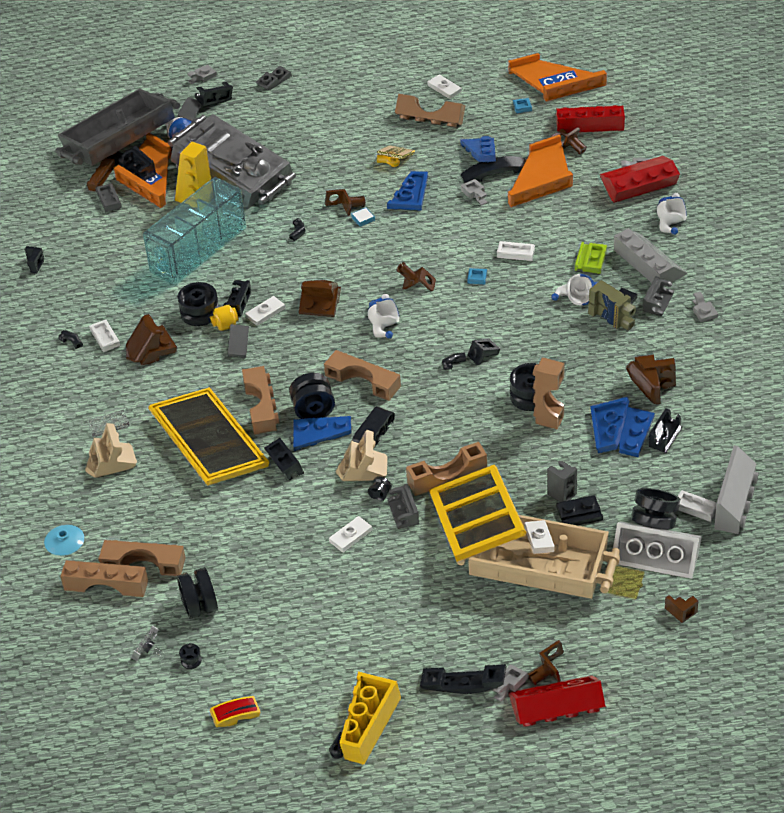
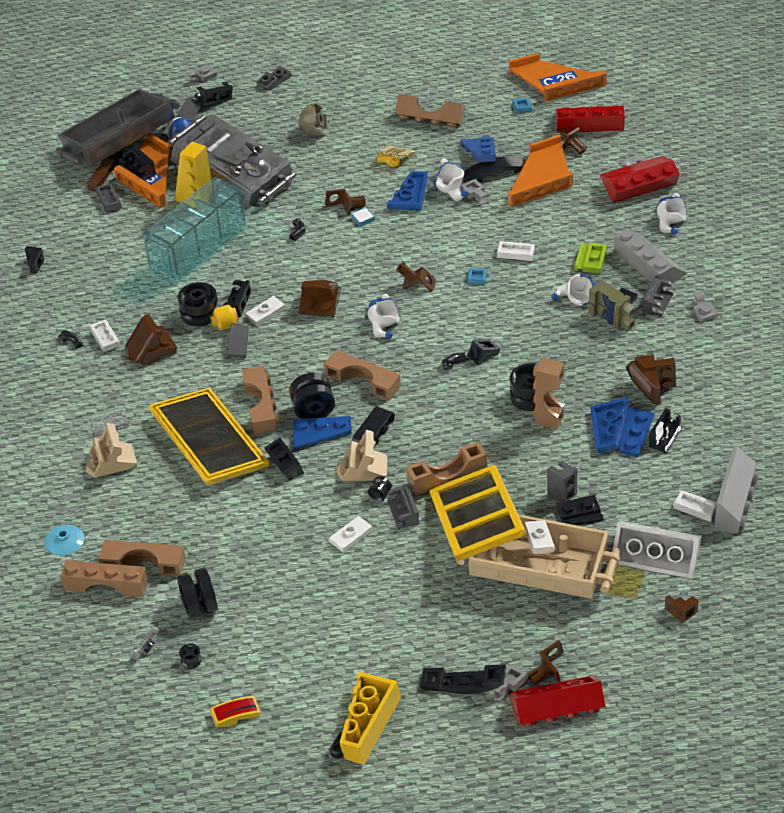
white plate [427,74,462,99] -> none
black wheel [631,488,681,530] -> none
none -> dark tan cylinder [298,103,328,137]
none -> white piece [435,158,468,201]

